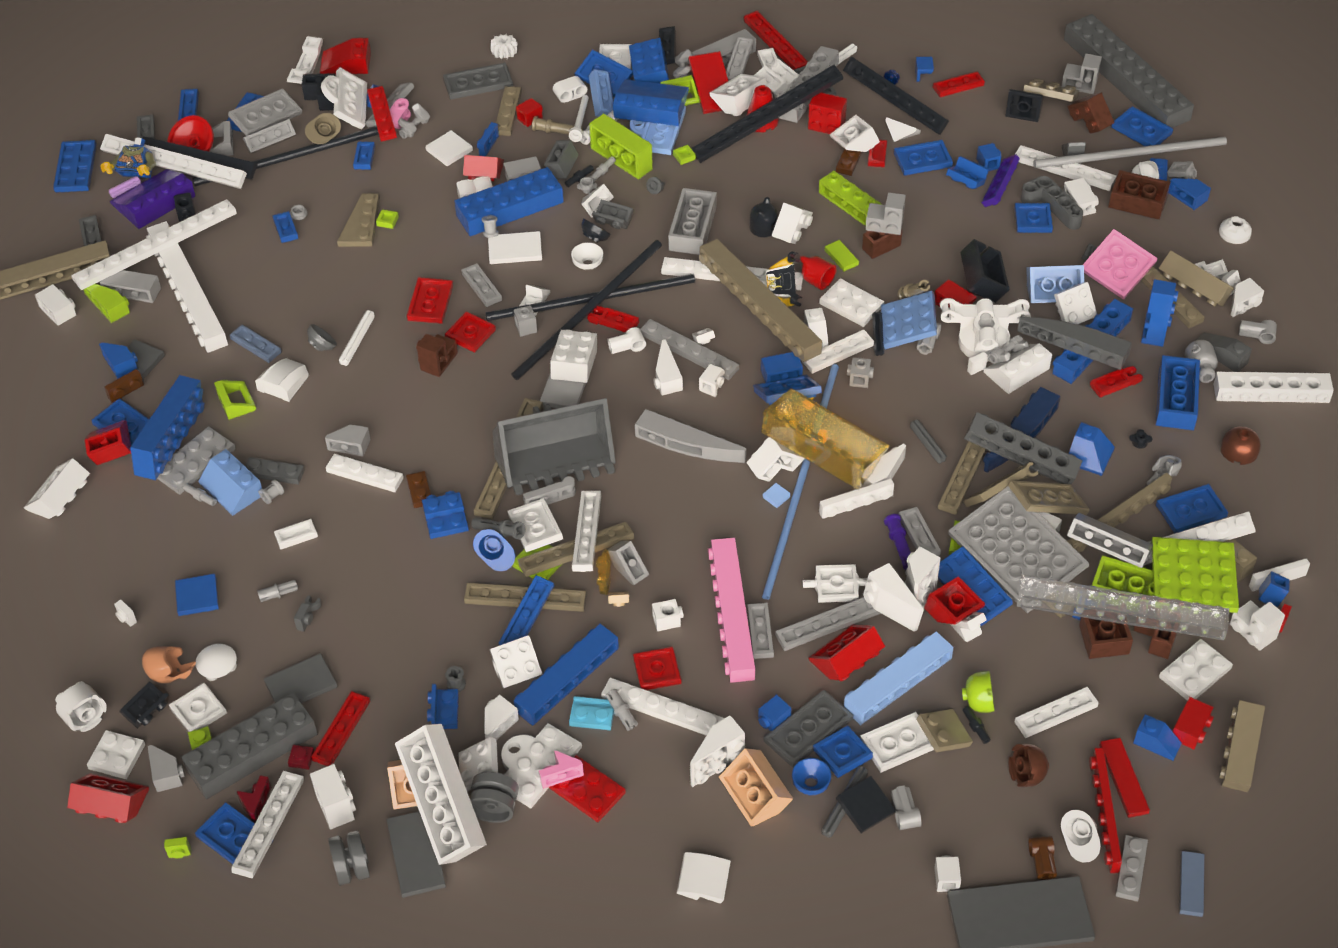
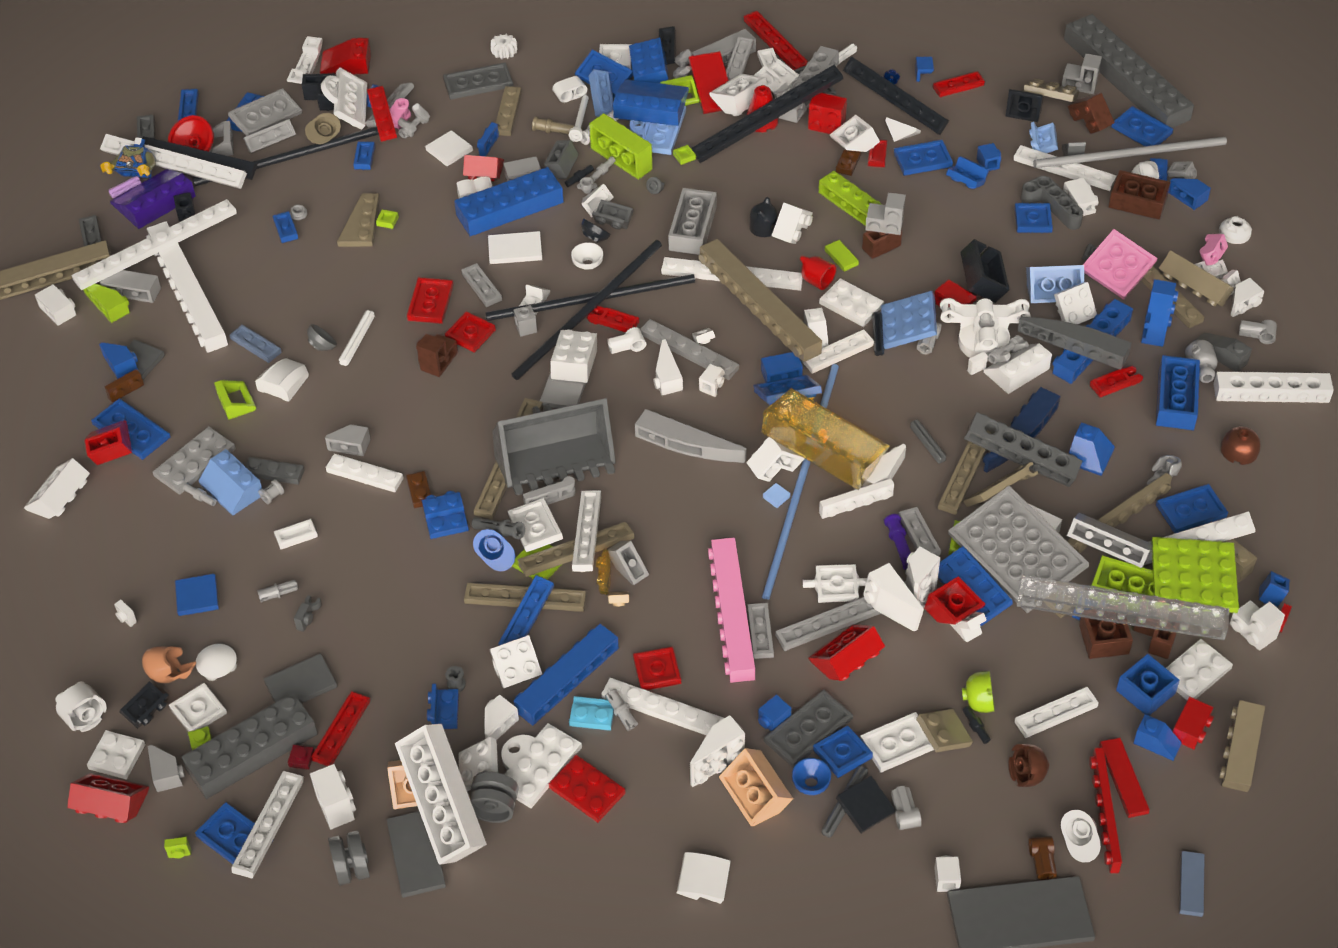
blue plate [53,140,96,192] -> none
blue brick [130,375,205,480] -> none
dark red slope [237,775,272,824] -> none
light grey bush [482,215,499,237] -> none
red brick [516,98,543,127] -> none
bright pink slope [539,751,584,789] -> none
white brick [652,599,683,631] -> none
black torso [760,251,802,307] -> none
light blue brick [844,631,953,725] -> none
light grey brick [847,357,874,388] -> none
dark tan pin [897,280,930,300] -> none
dark purple plate [981,154,1020,207] -> none
dark tan tile [1008,480,1090,515] -> none
light grey plate [1116,835,1148,902] -> none
black plate [1129,429,1153,449] -> none
white tile [1249,558,1310,592] -> none
none -> light blue bracket [1029,122,1058,153]
none -> blue brick [1116,654,1180,716]
none -> bright pink leg [1200,234,1228,266]

